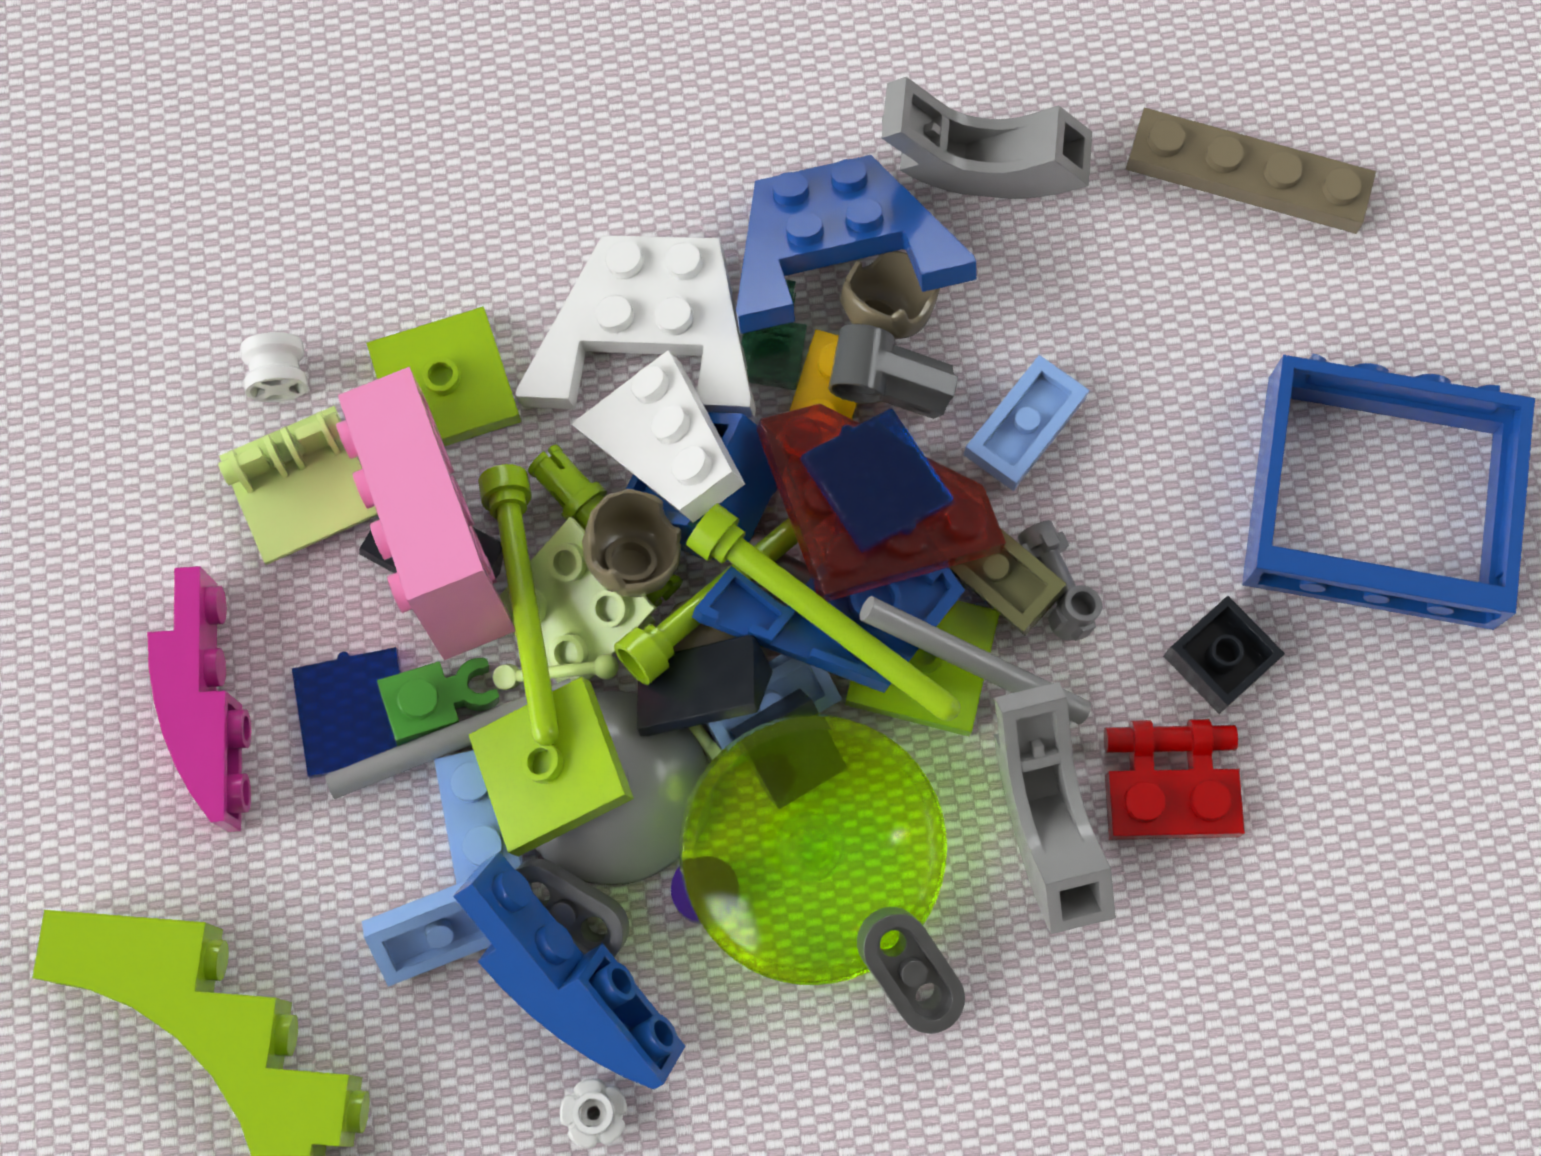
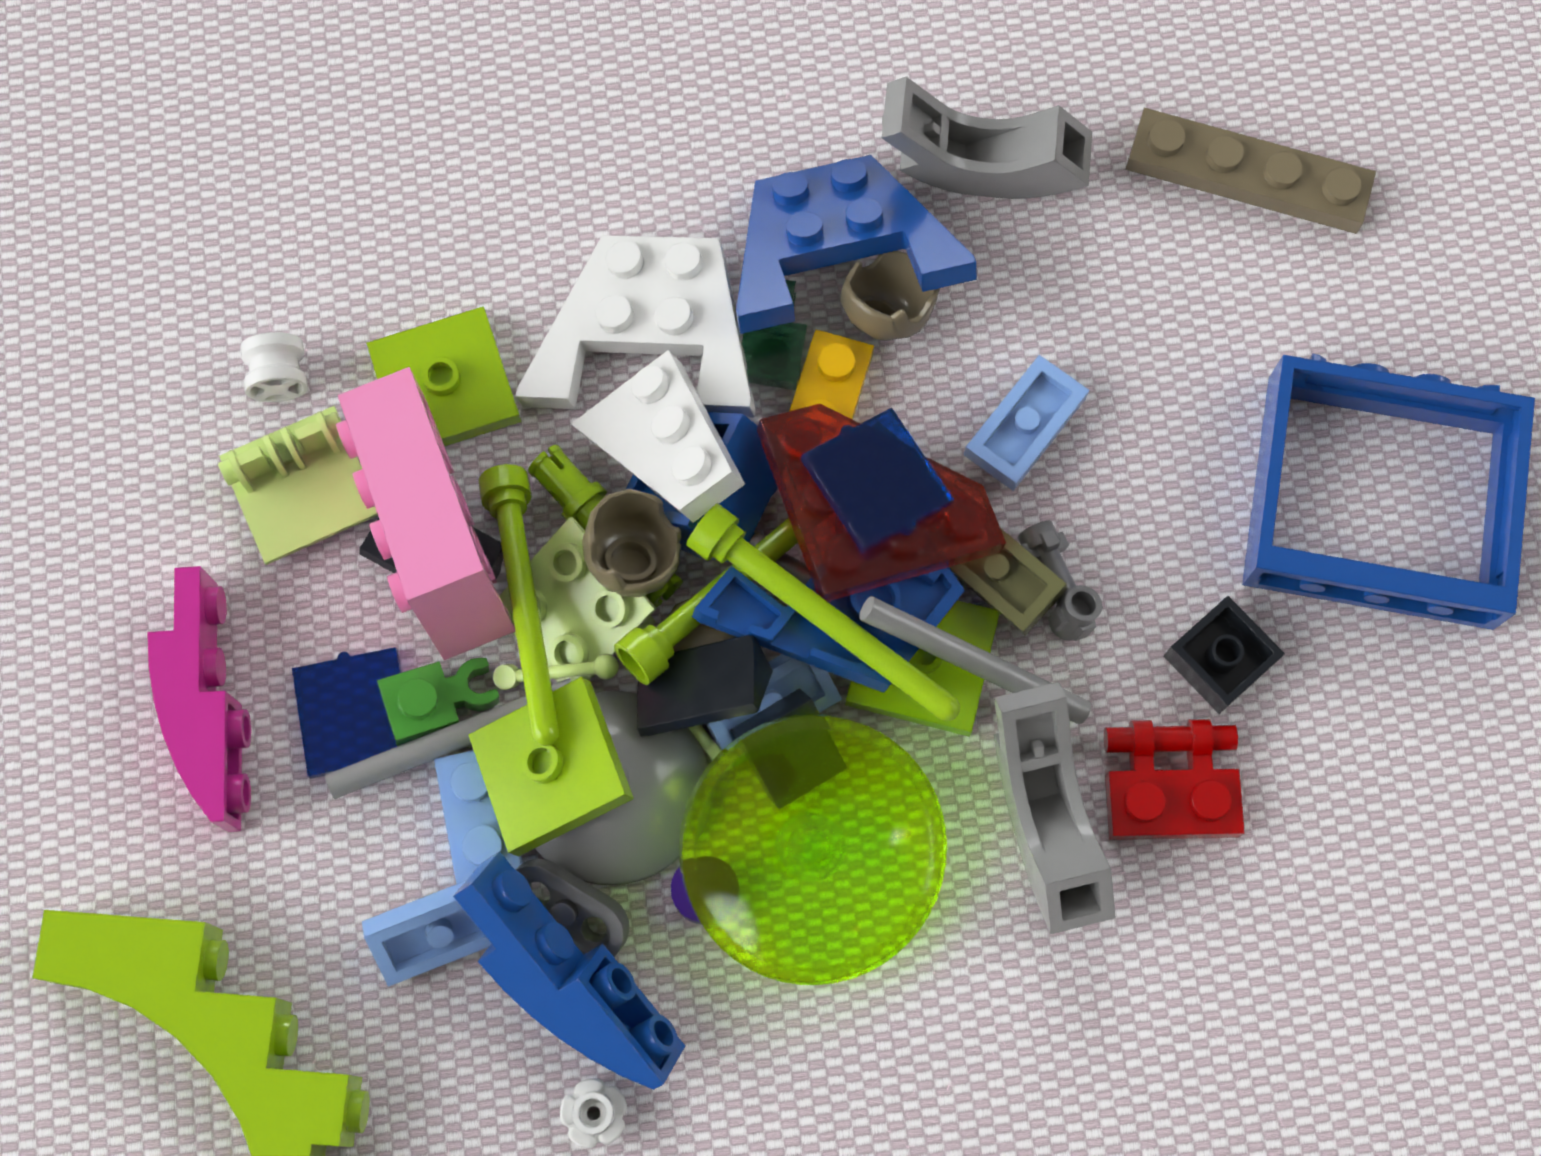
dark grey piece [828,324,958,419] -> none
flat silver plate [857,907,965,1034] -> none

